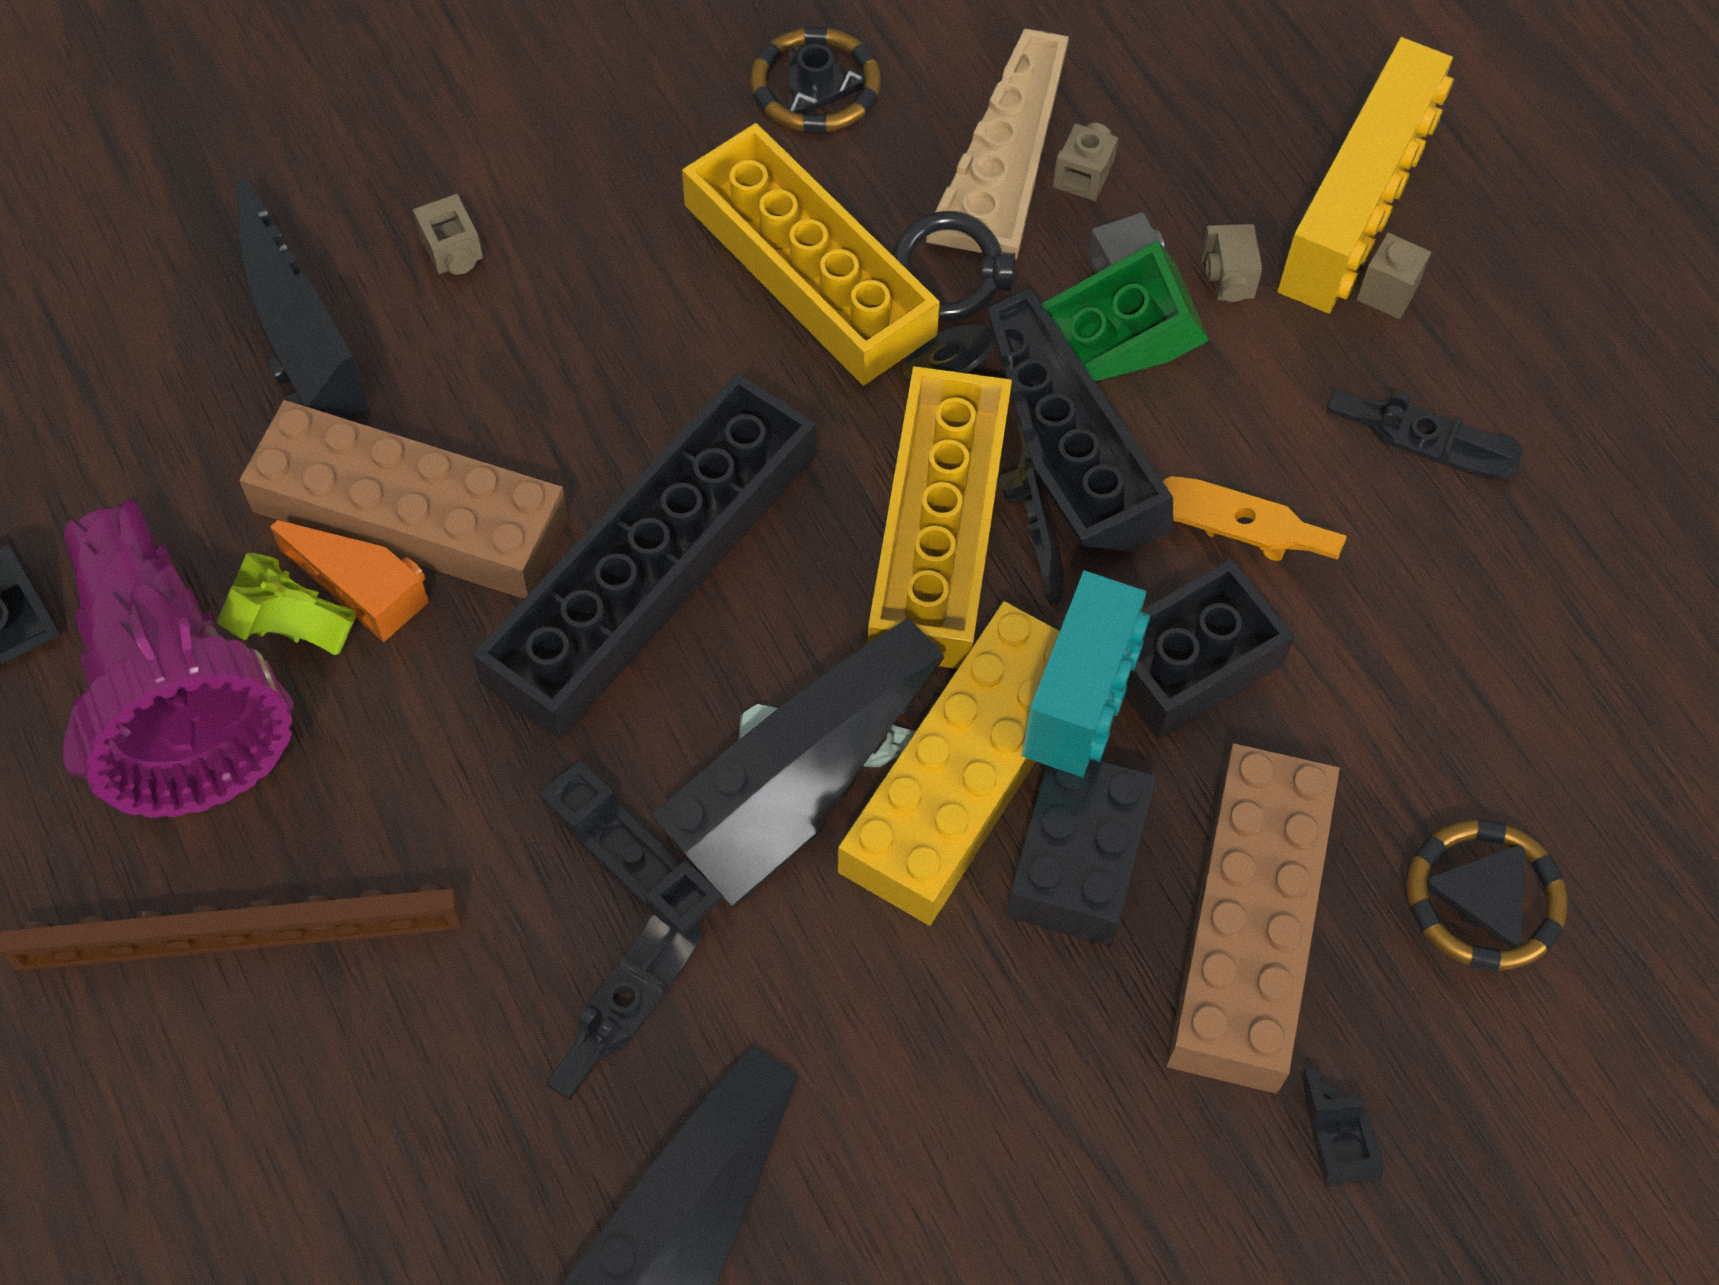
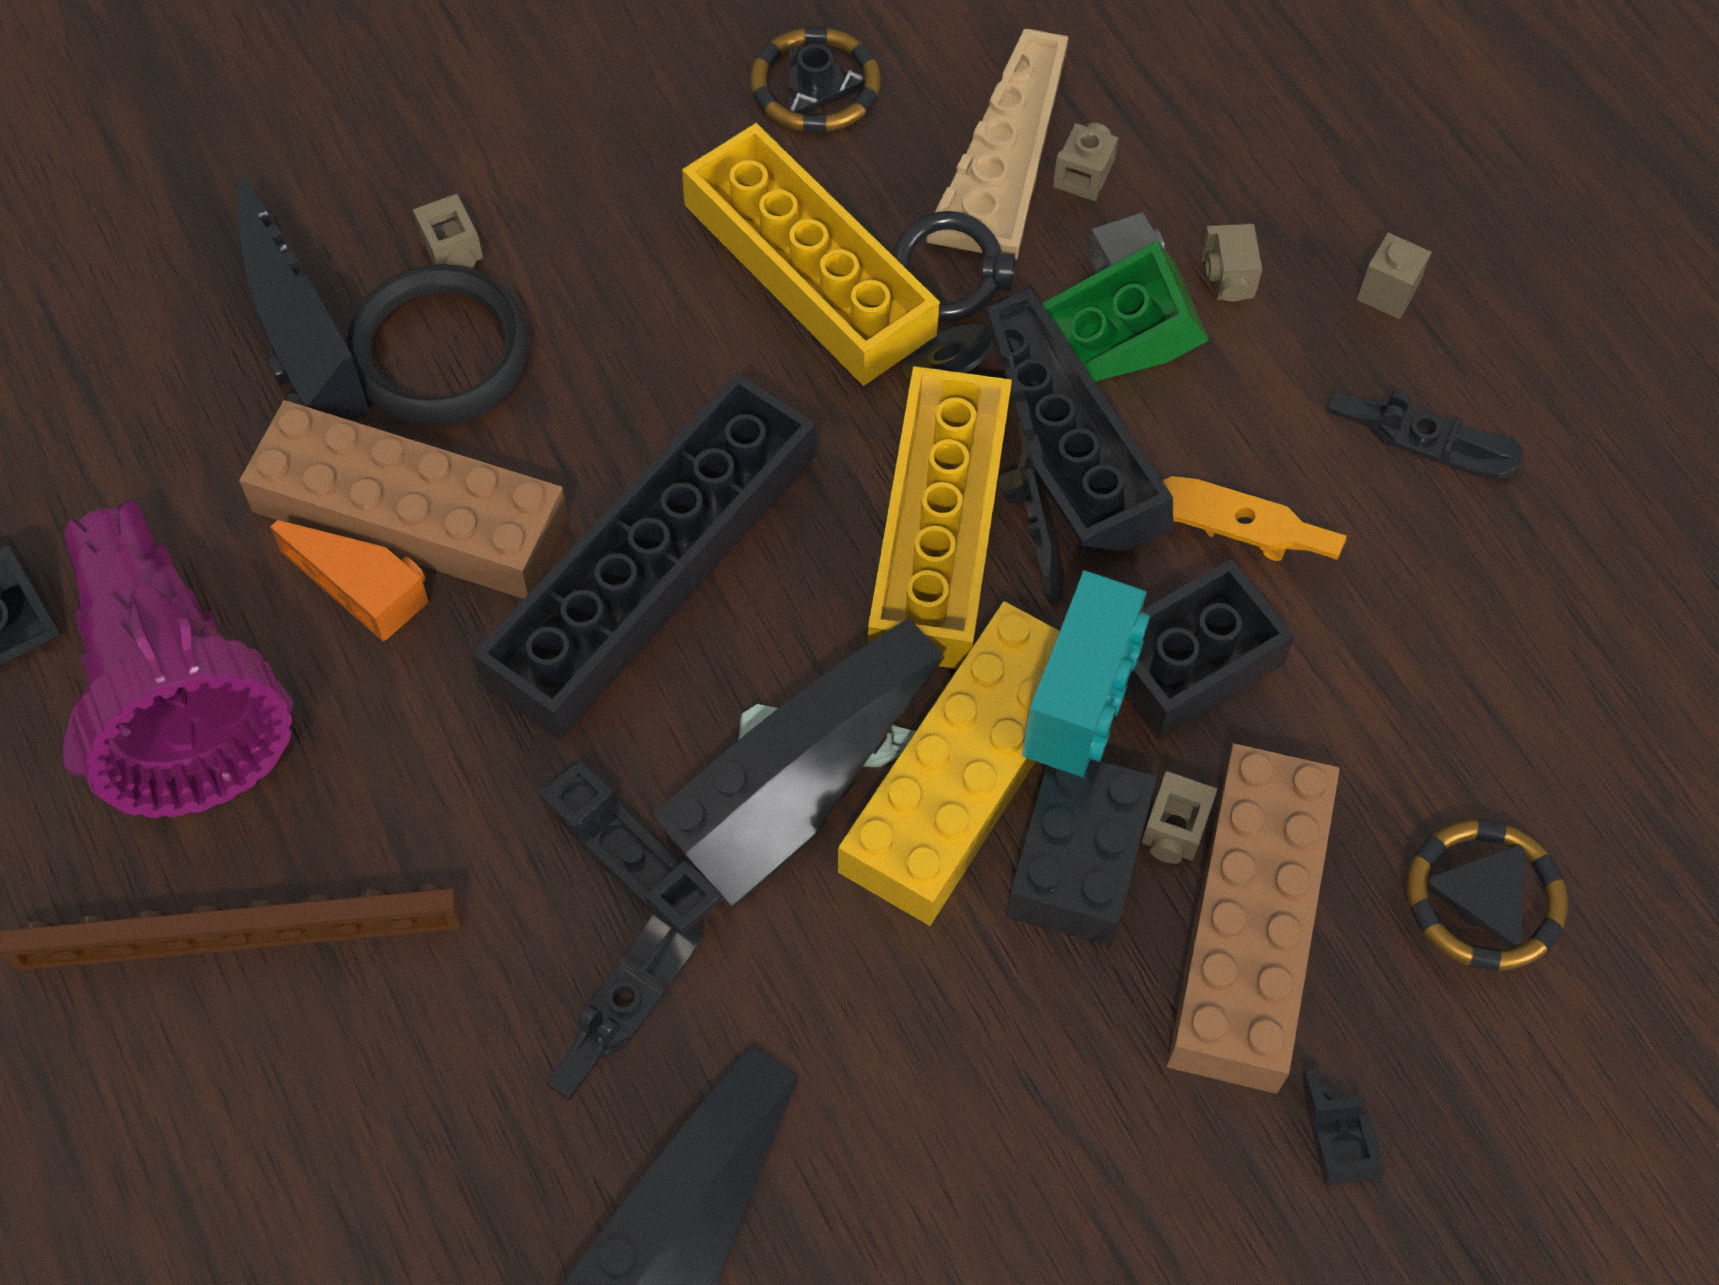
lime piece [217,553,356,655] -> none
yellow brick [1278,37,1454,314] -> none
none -> black tyre [347,265,528,426]
none -> dark tan brick [1141,771,1218,864]

